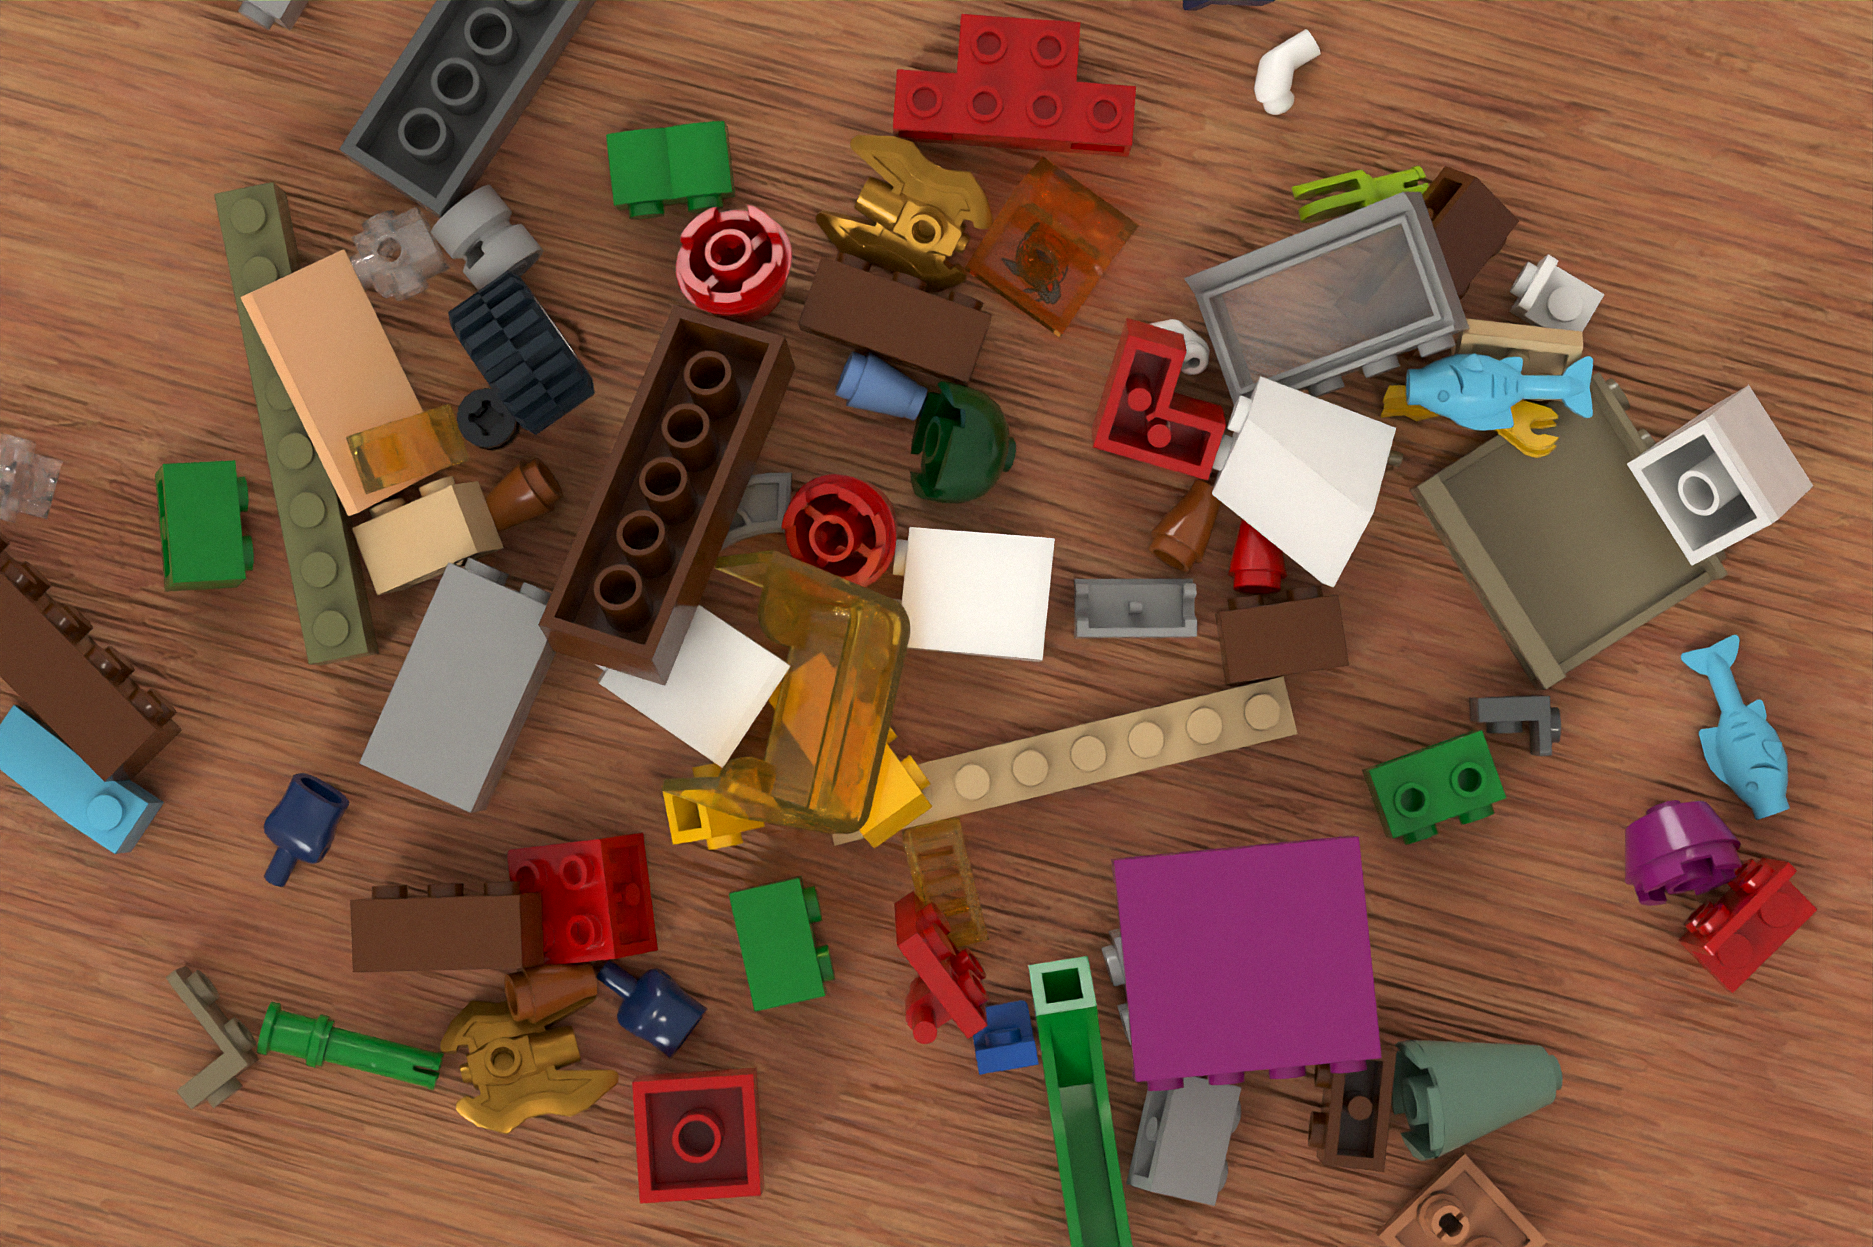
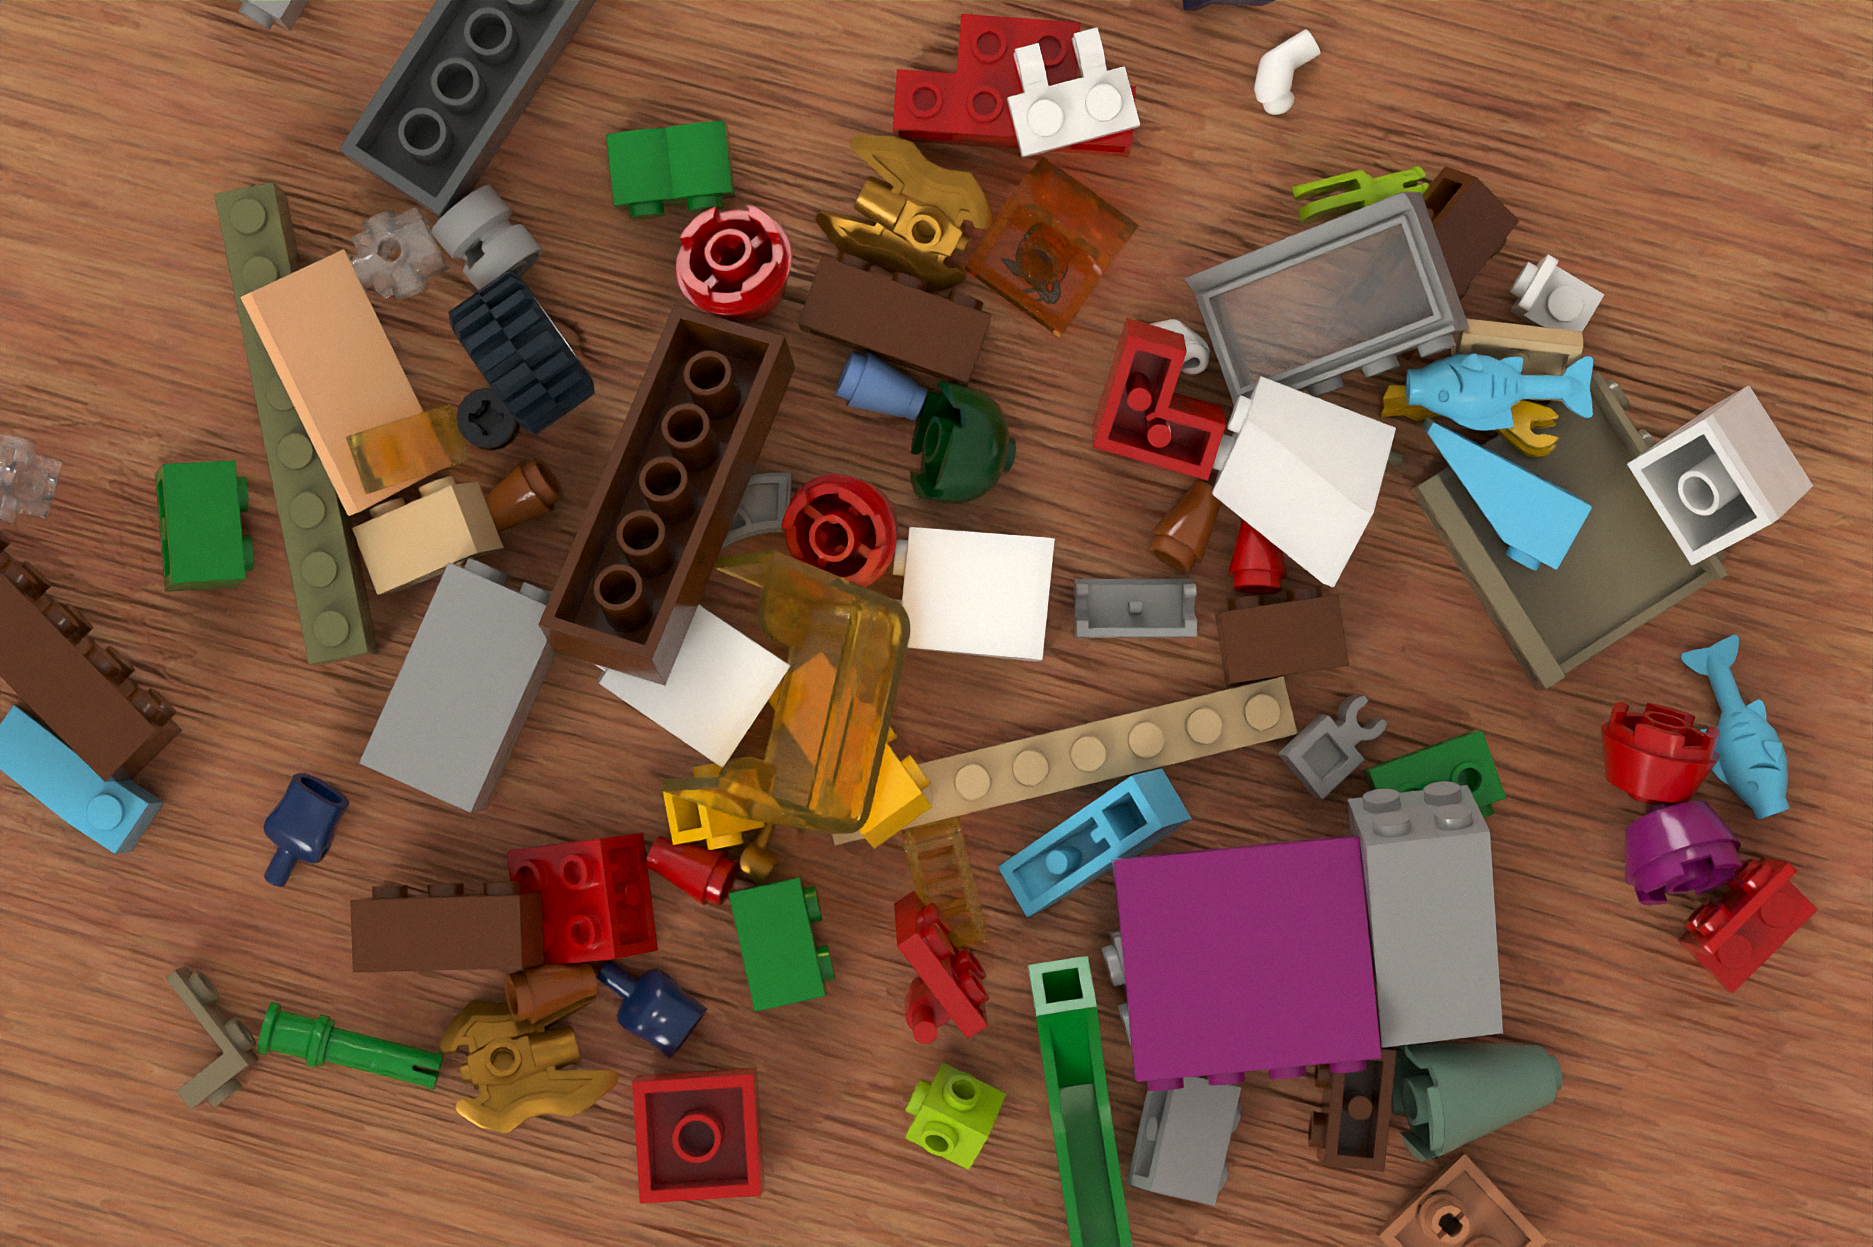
blue bracket [973,1000,1039,1075] -> none
dark grey bracket [1469,695,1561,756] -> none
none -> red cone [646,836,739,906]
none -> pearl gold hand [739,797,784,884]
none -> lime brick [905,1062,1007,1170]
none -> medium azure slope [998,768,1192,918]
none -> white plate [1007,27,1140,158]
none -> light grey plate [1278,694,1387,799]
none -> light grey brick [1348,781,1503,1048]
none -> medium azure slope [1422,416,1592,571]
none -> red cone [1601,701,1720,805]

